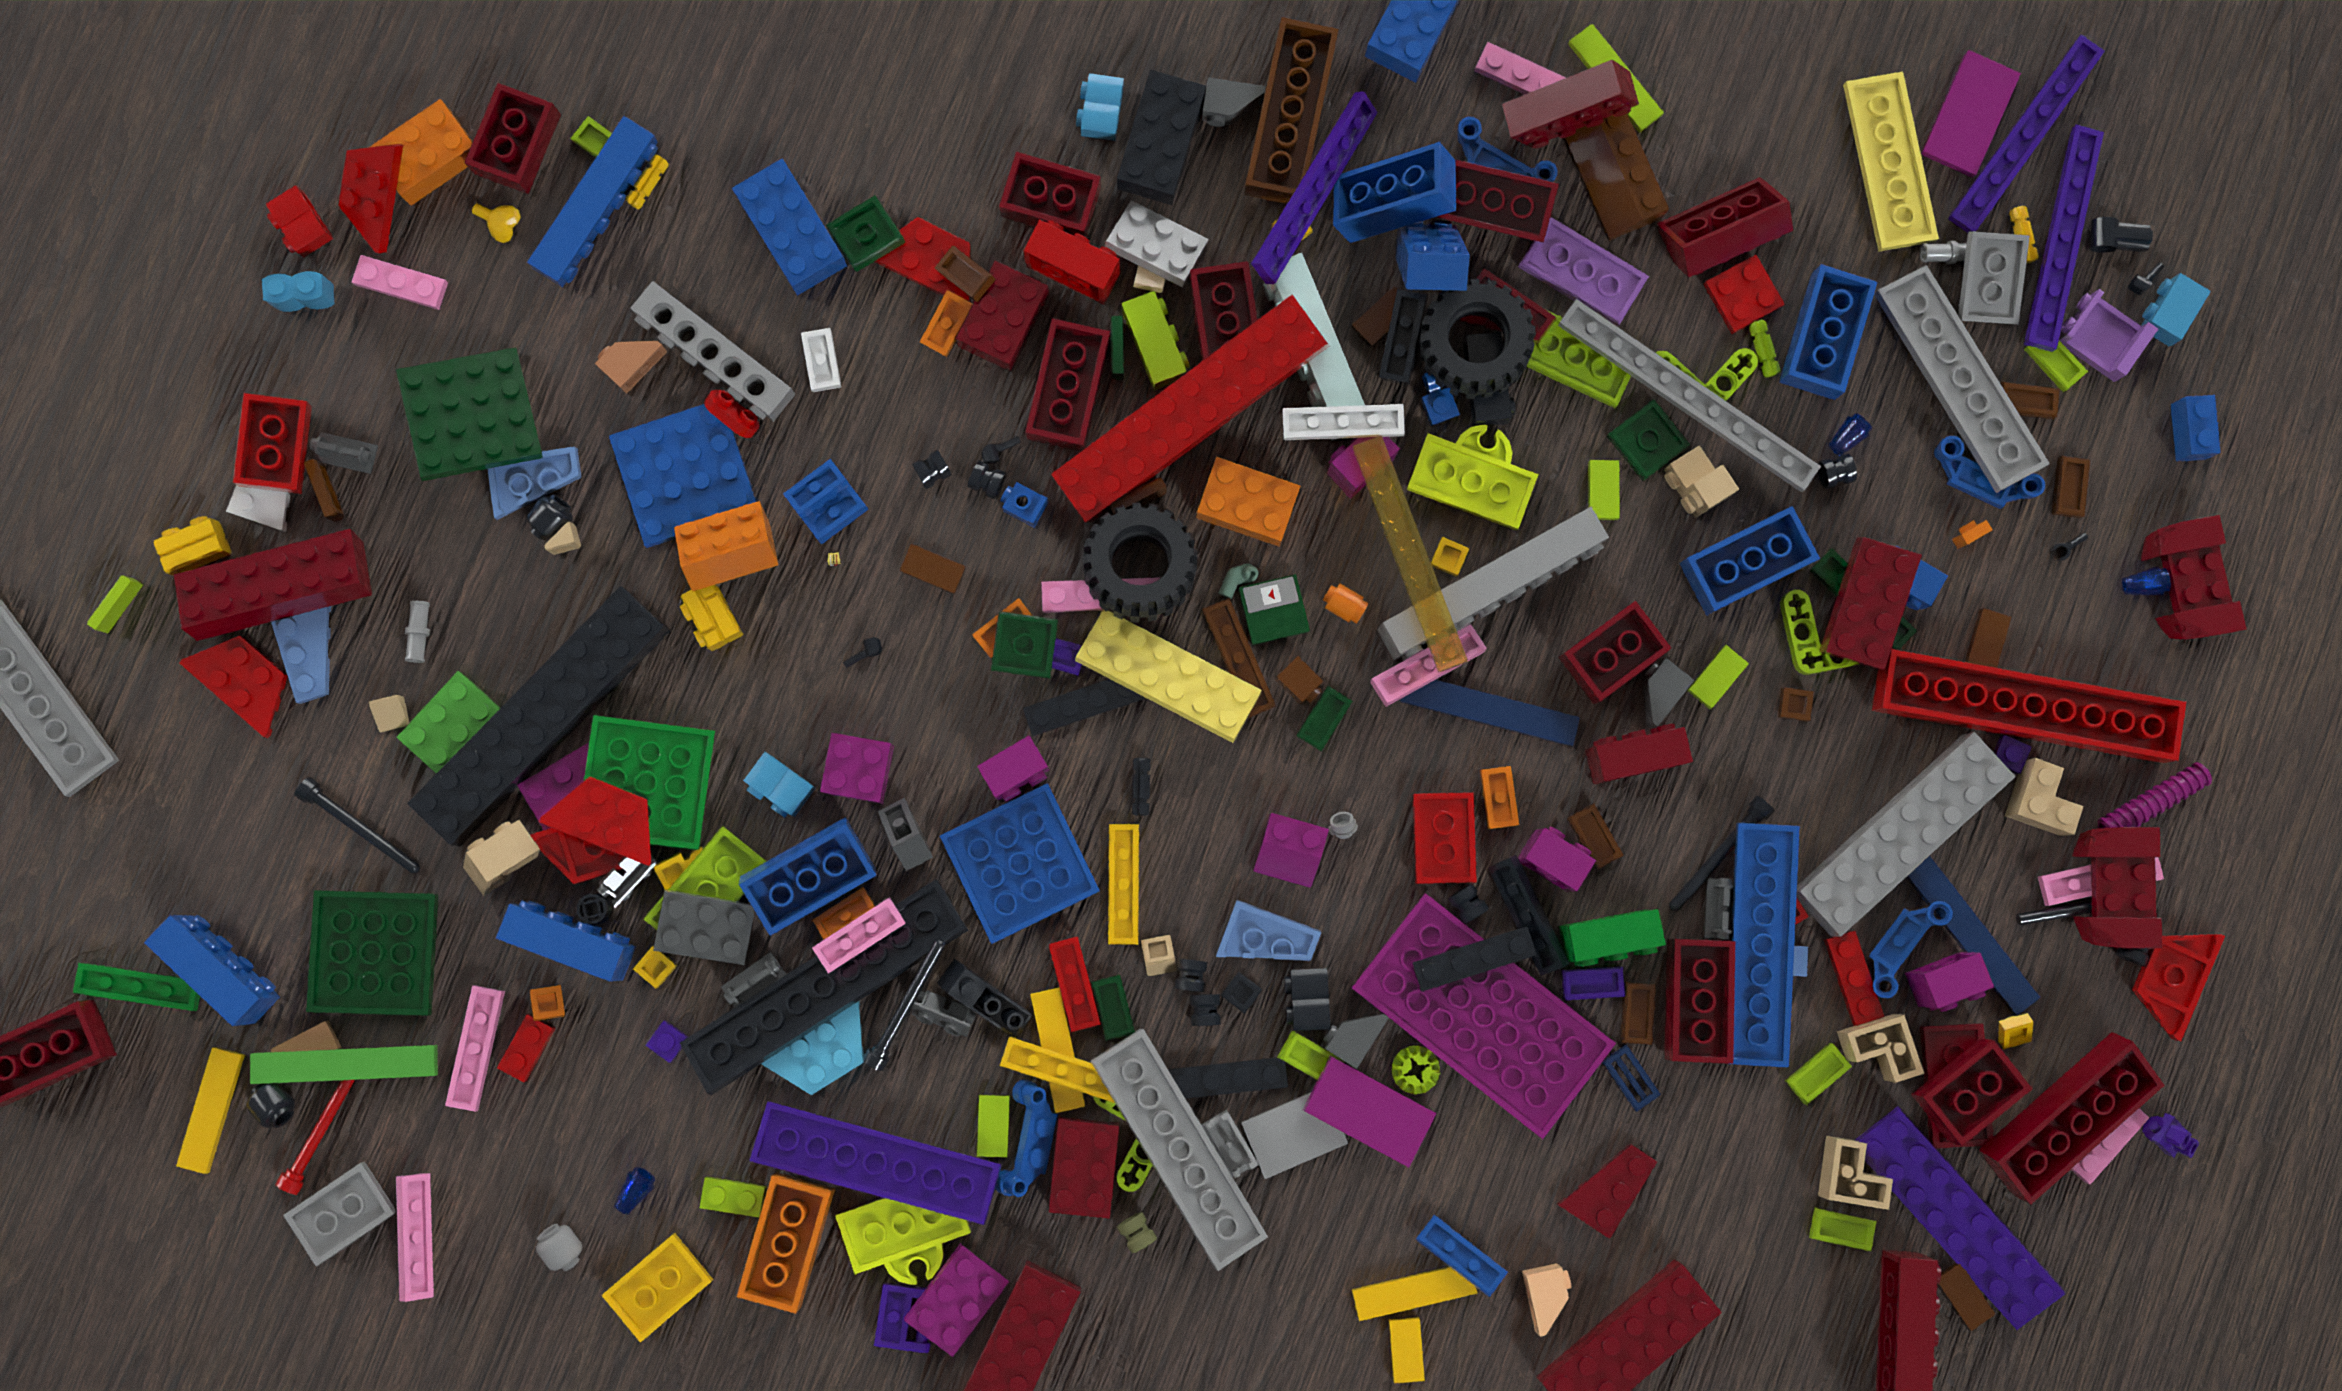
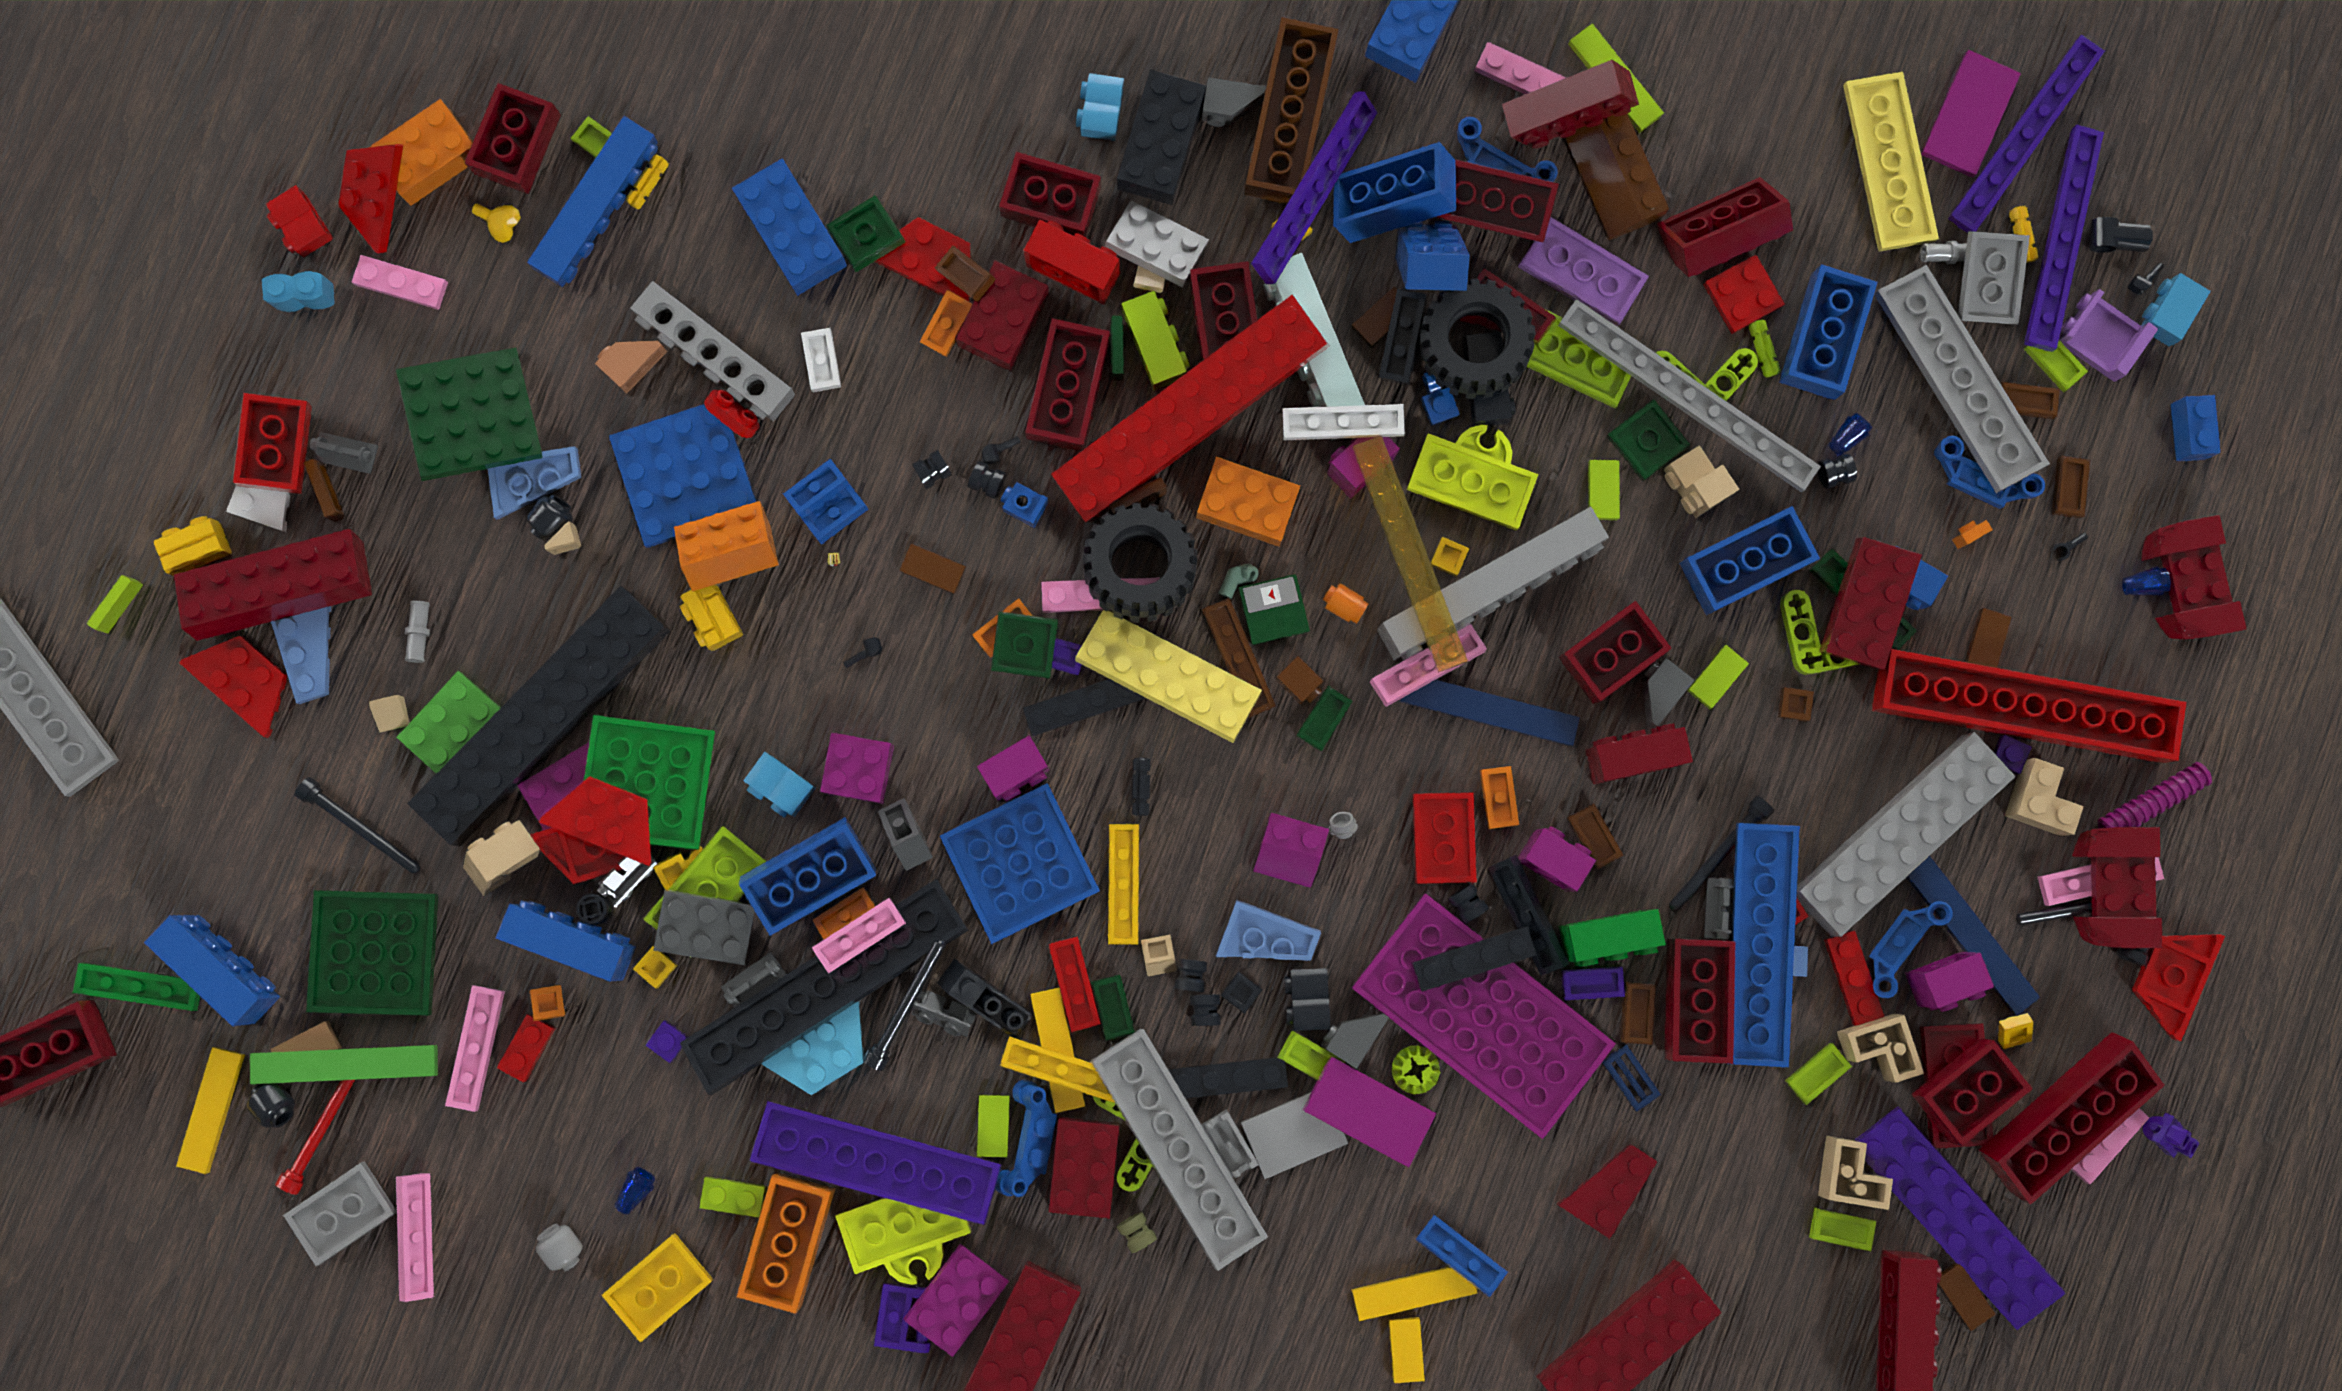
light nougat slope [1522,1263,1571,1336] -> none

